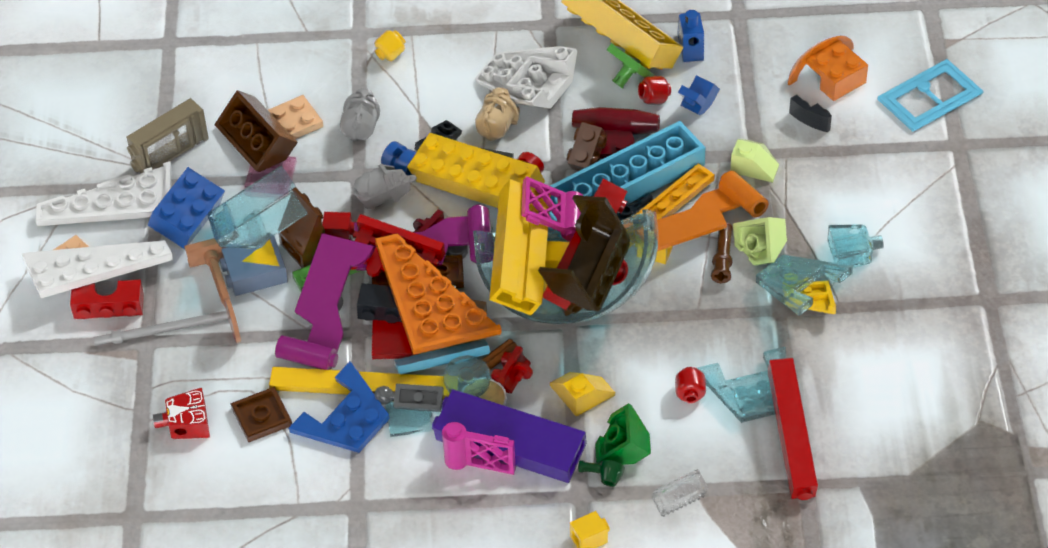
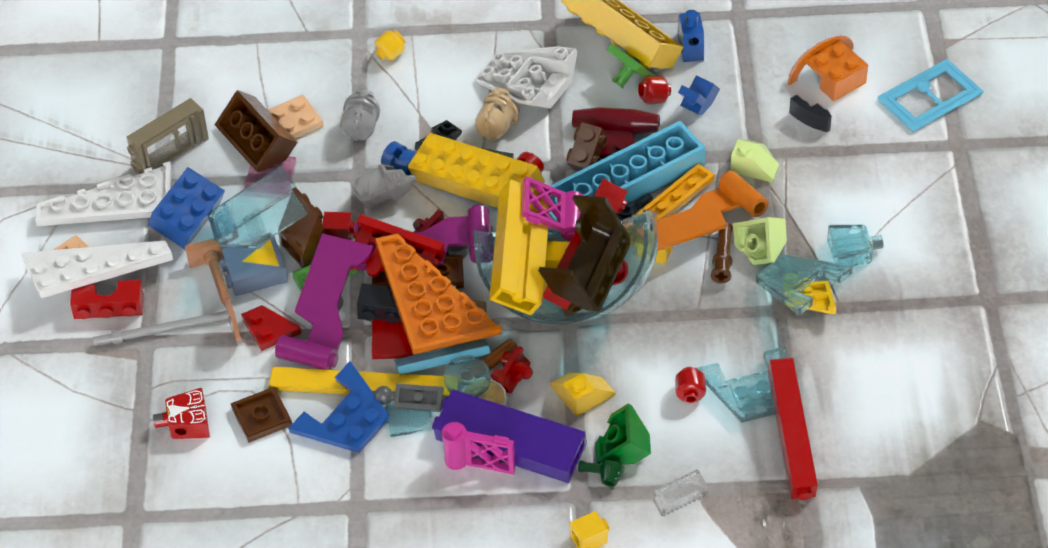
none -> red wing [241,305,302,351]

